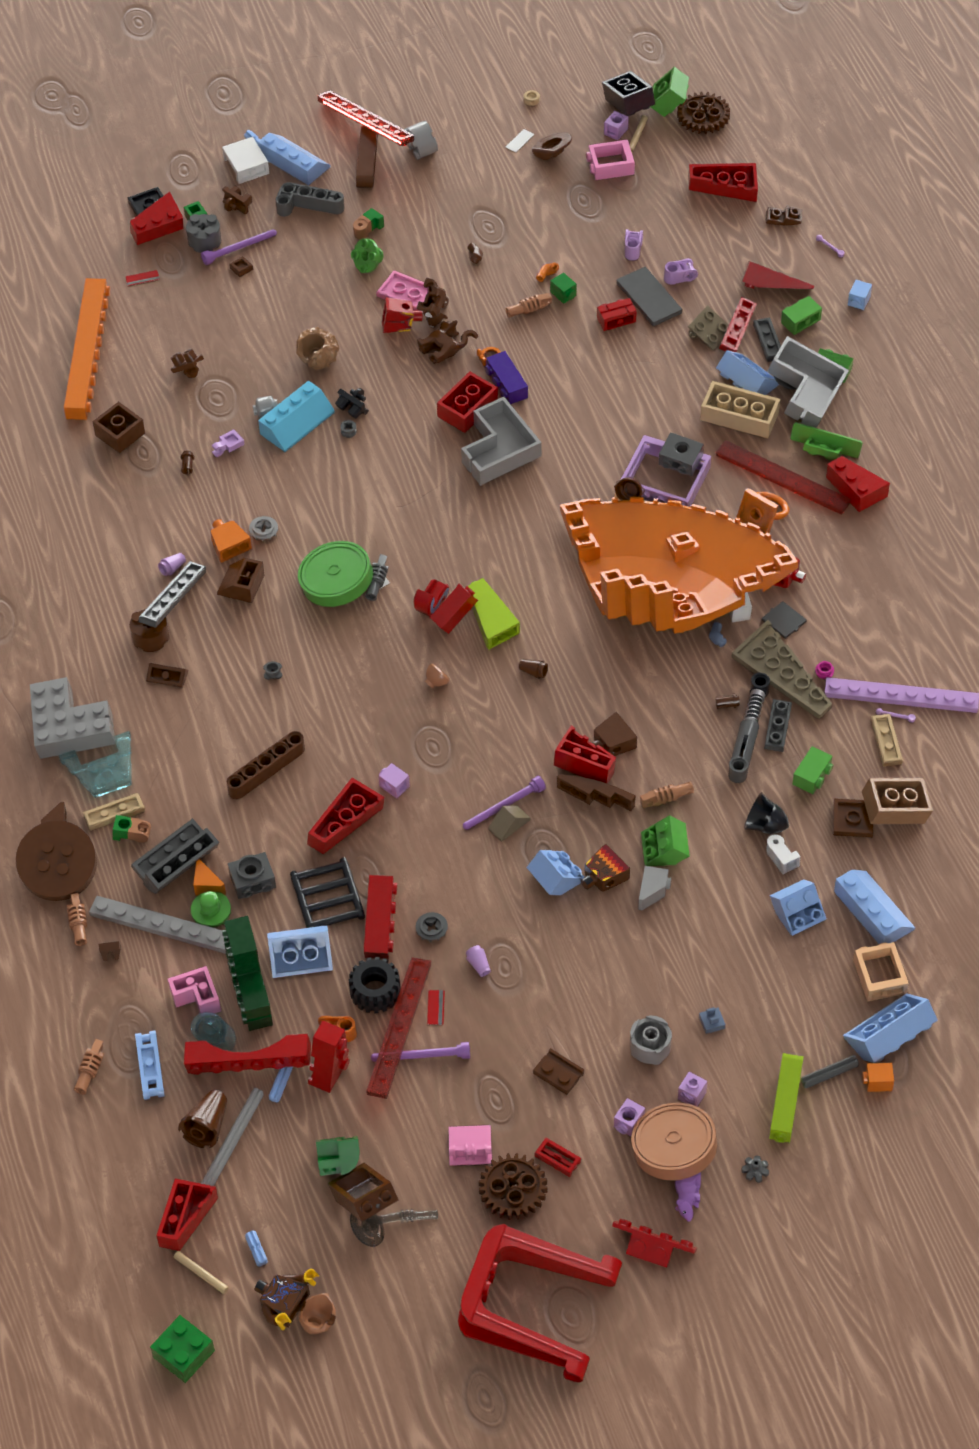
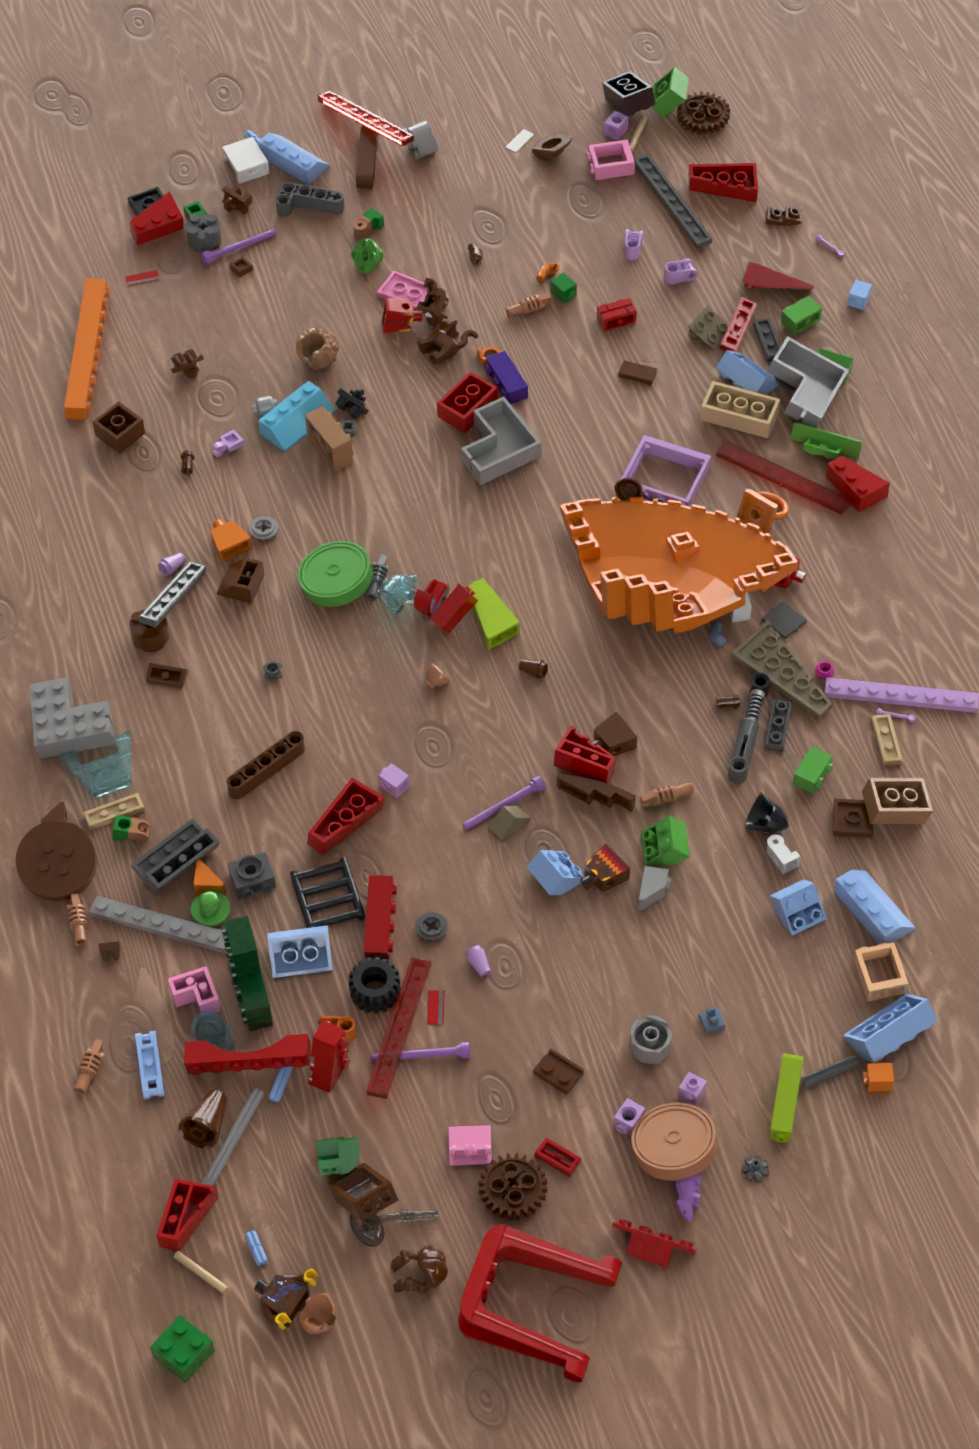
tan tile [524,90,540,106] -> none
dark grey tile [616,267,682,326] -> none
dark grey brick [659,432,704,476] -> none
none -> medium nougat brick [305,406,354,472]
none -> clear light blue piece [378,574,417,615]
none -> reddish brown hair [390,1245,448,1293]
none -> reddish brown tile [618,360,657,385]
none -> dark grey plate [634,154,712,249]

